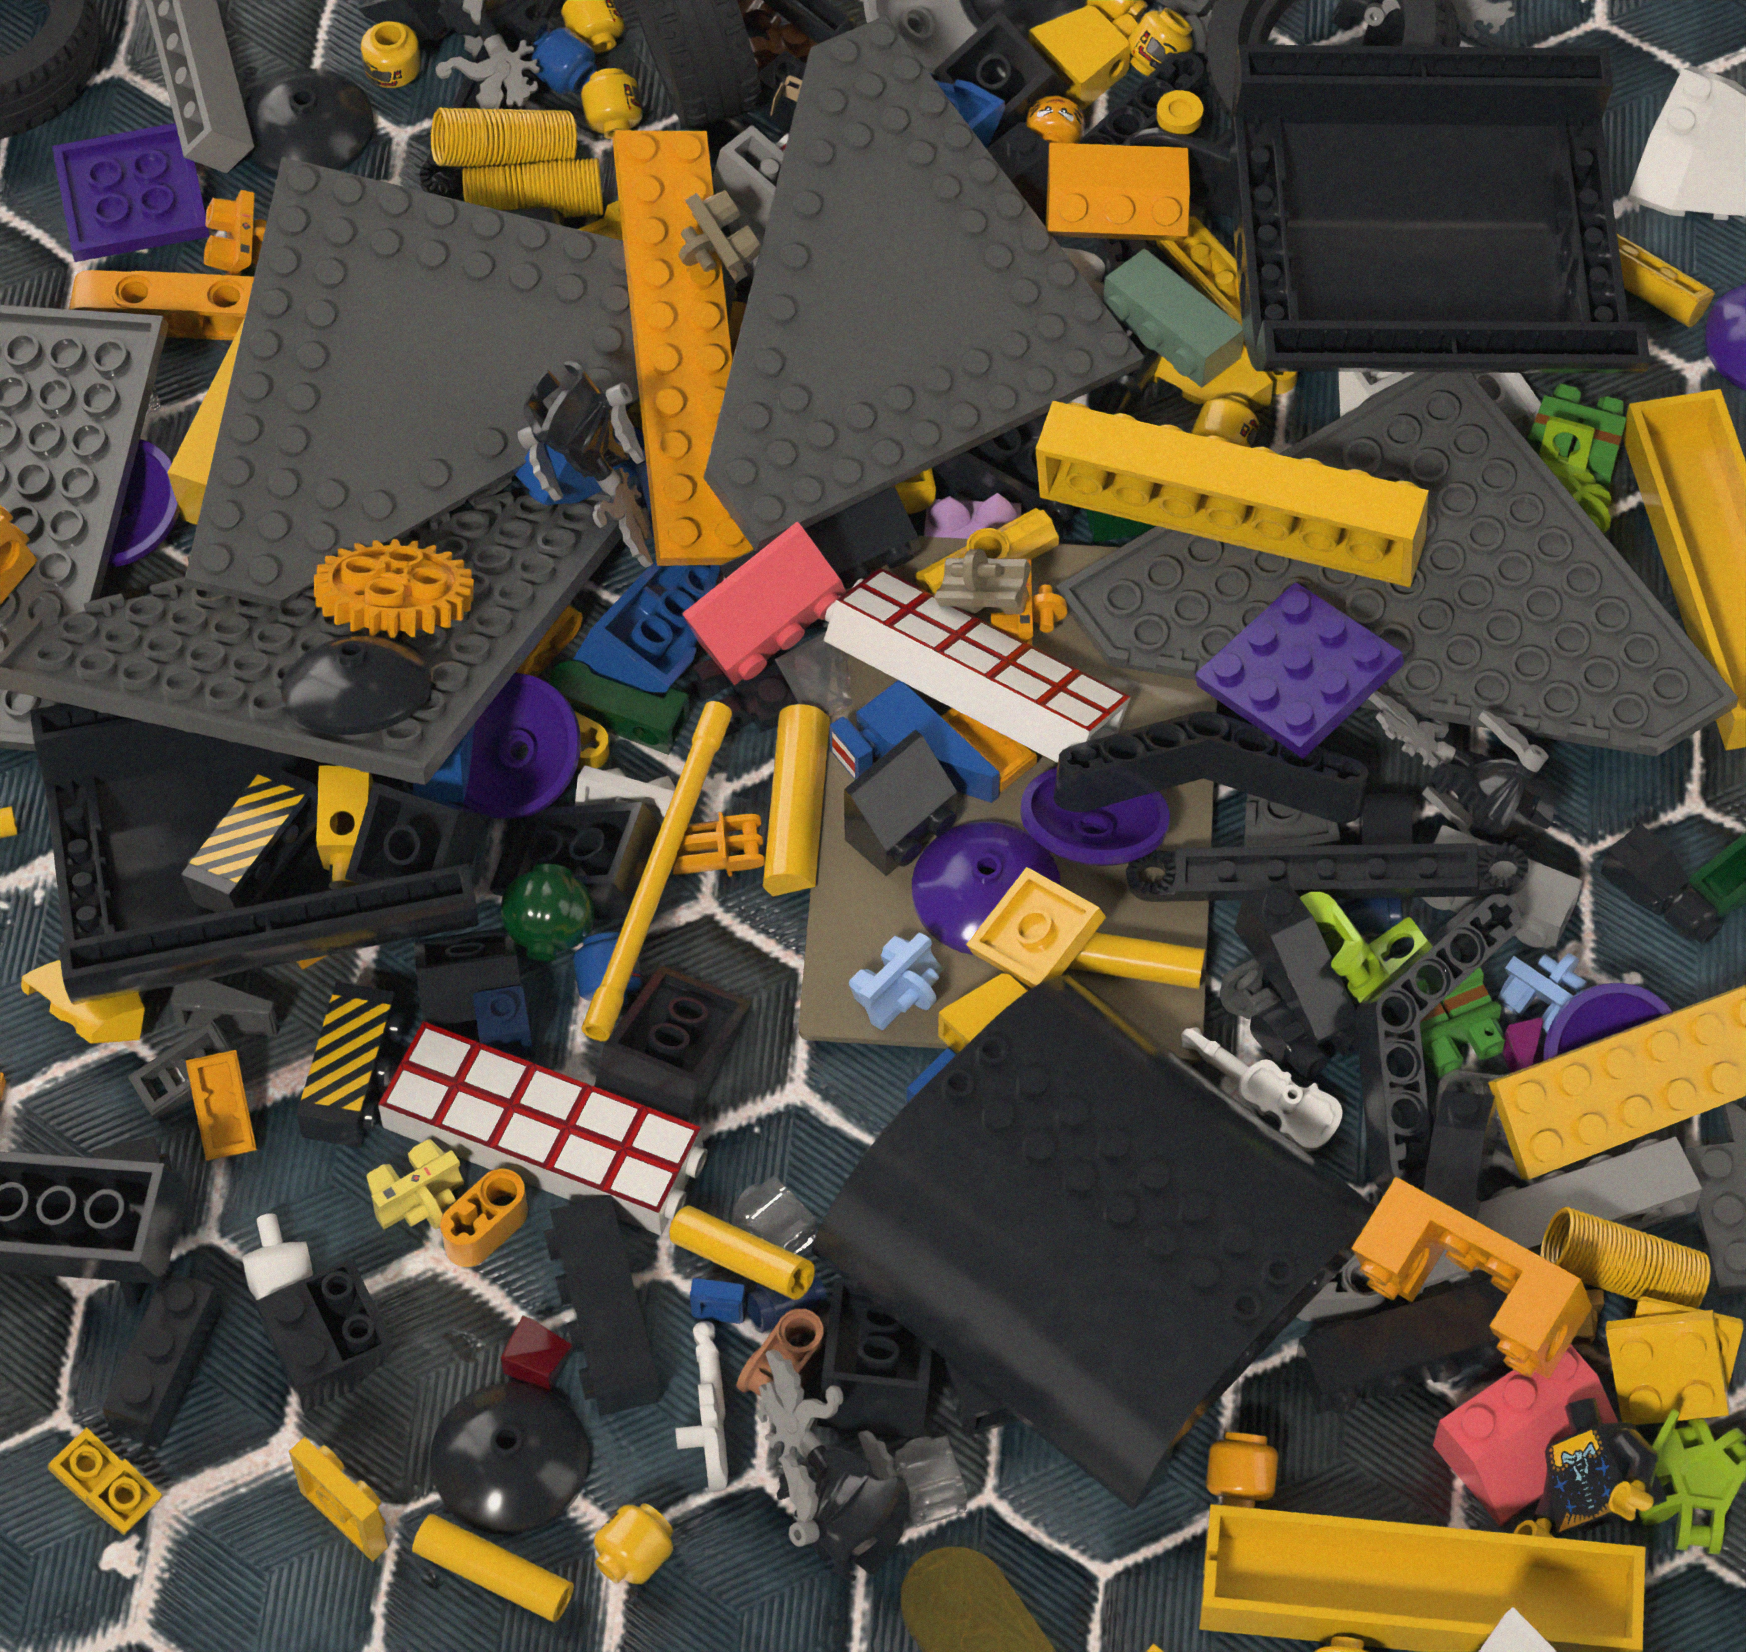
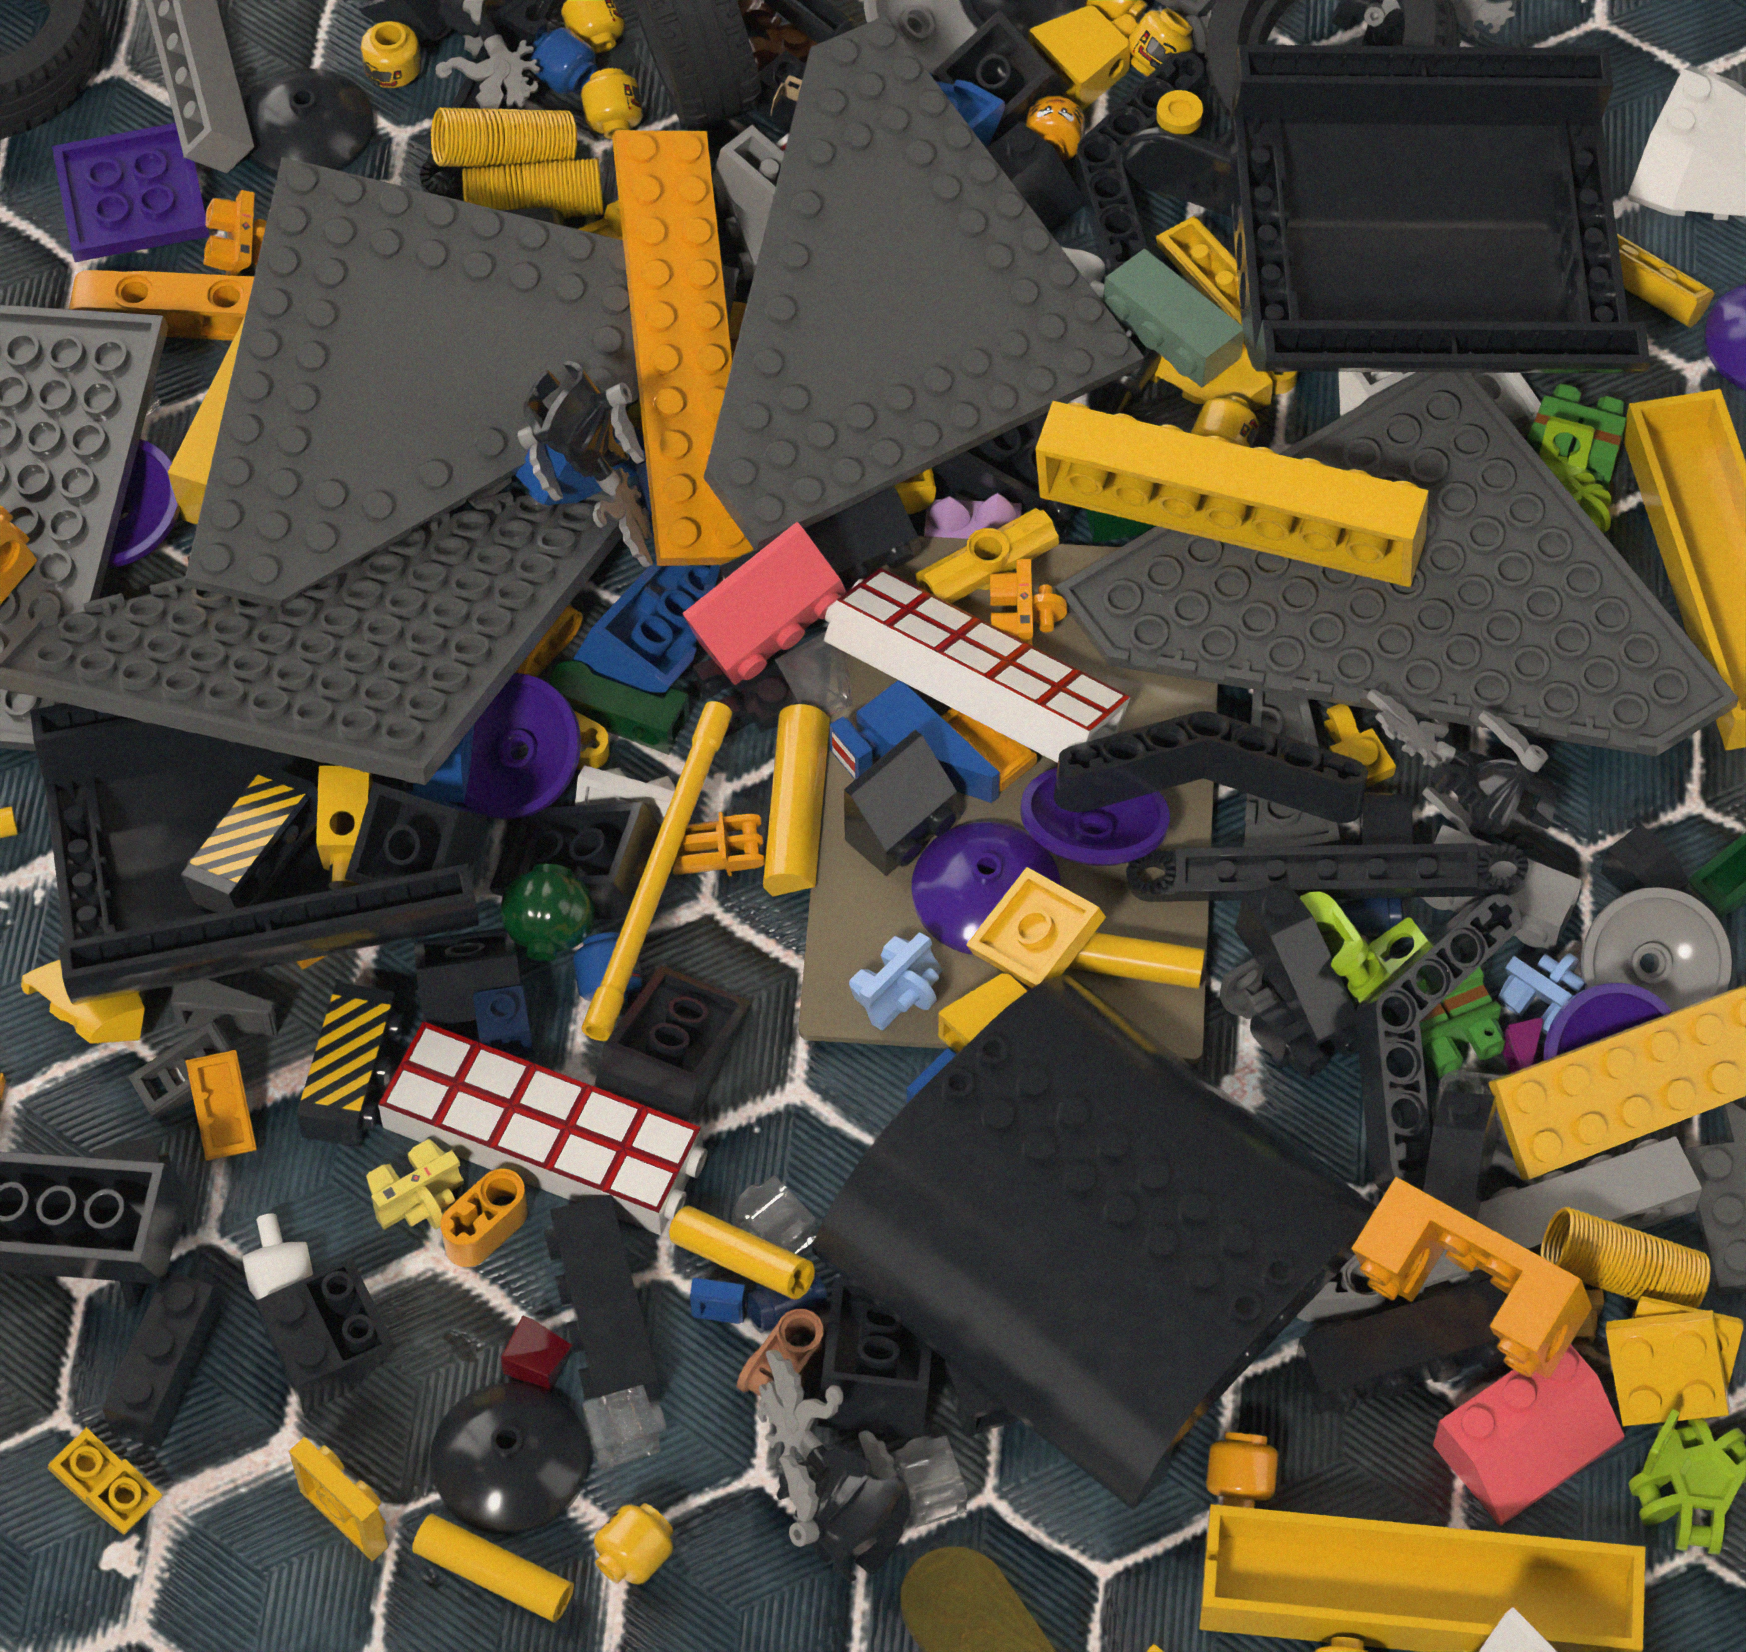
black dish [281,636,432,735] -> none
light orange gear [314,539,474,638] -> none
white piece [675,1321,728,1492] -> none
dark tan hips [679,190,762,283] -> none
dark tan hips [935,549,1031,615] -> none
light orange slope [1046,143,1190,241] -> none
white piece [1181,1027,1342,1152] -> none
dark purple plate [1194,582,1404,759] -> none
torso [1513,1398,1667,1538] -> none
none -> clear brick [582,1385,667,1470]
none -> yellow plate [1324,704,1396,788]
none -> light grey dish [1581,888,1732,1012]

